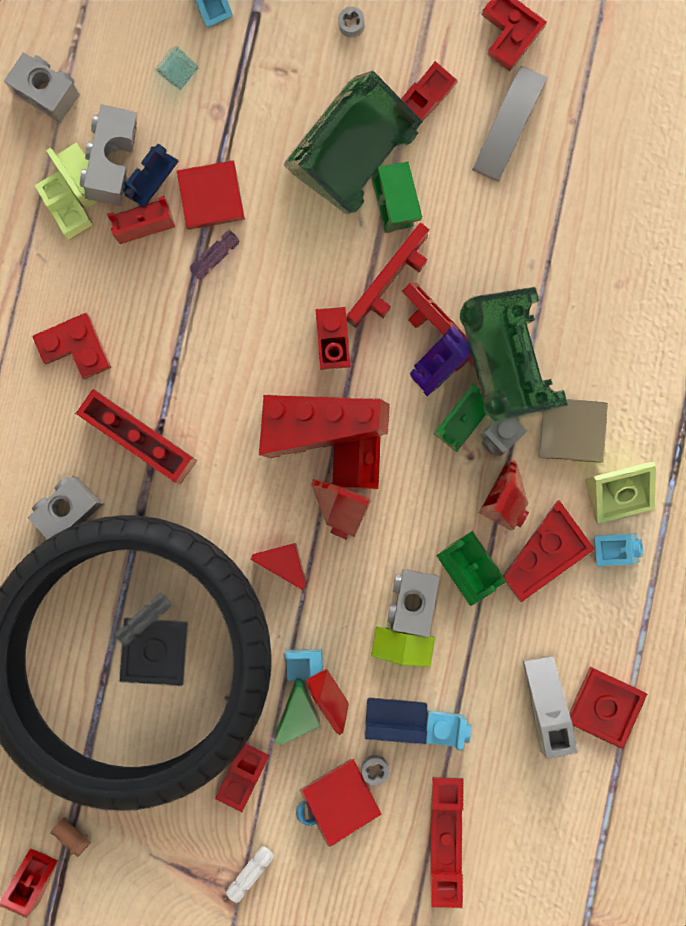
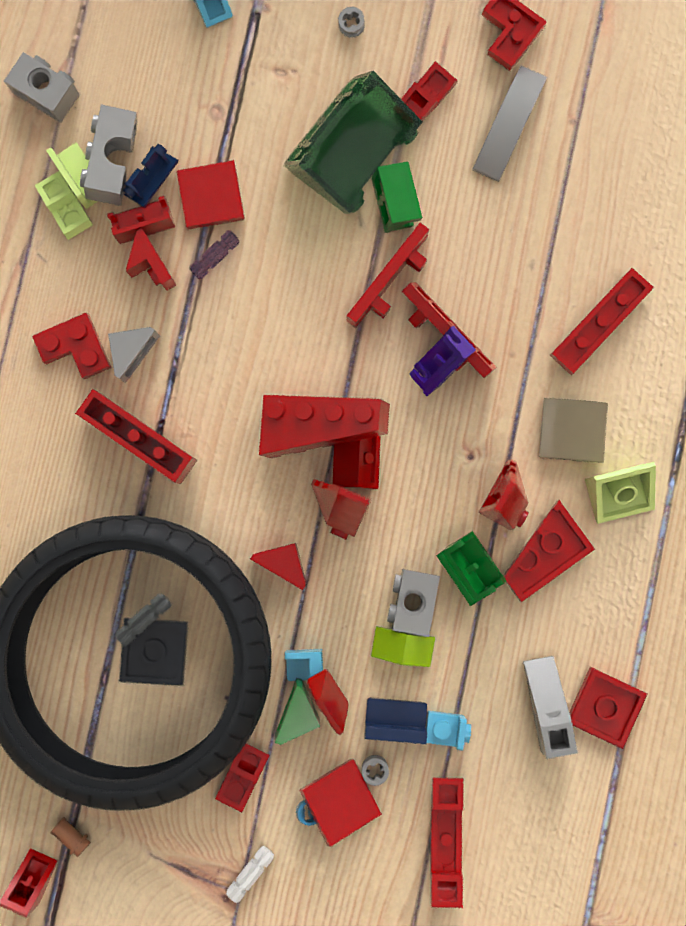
light grey brick [27,476,104,539] -> none
clear light blue slope [155,46,199,90] -> none
red slope [315,307,351,370] -> none
green hinge [434,384,493,452] -> none
clear green windscreen [460,287,568,422] -> none
light grey bracket [480,410,527,456] -> none
medium azure bracket [594,533,643,566] -> none
none -> light grey slope [108,327,160,383]
none -> red slope [126,228,176,291]
none -> red plate [550,268,654,375]

